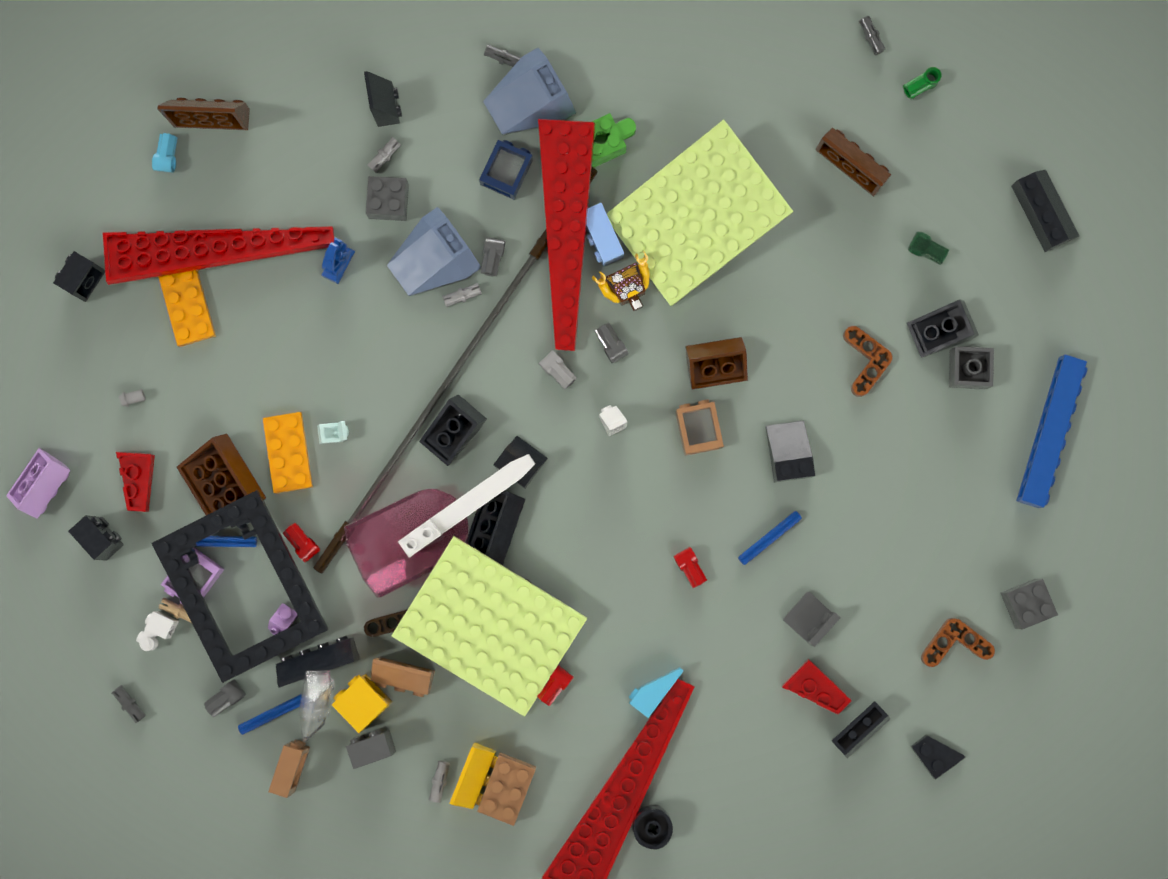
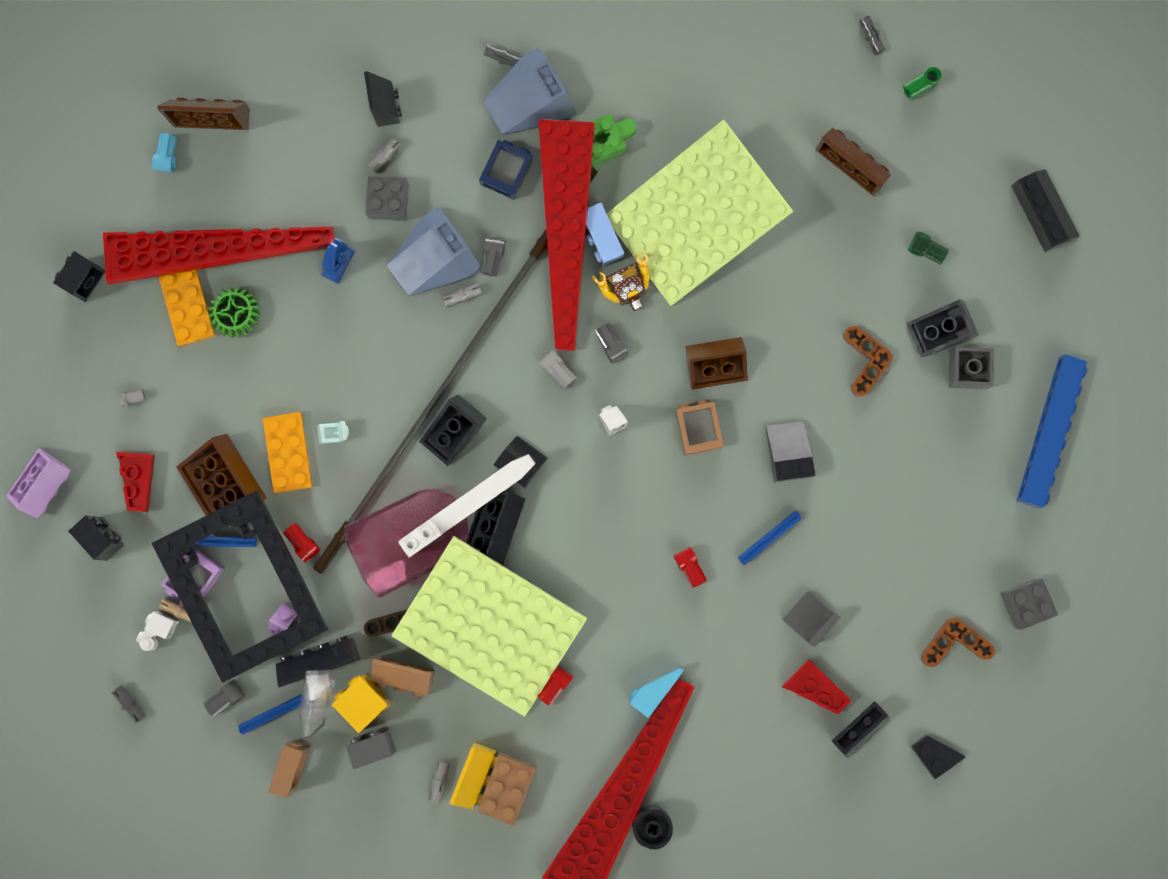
none -> bright green gear [208,287,261,338]

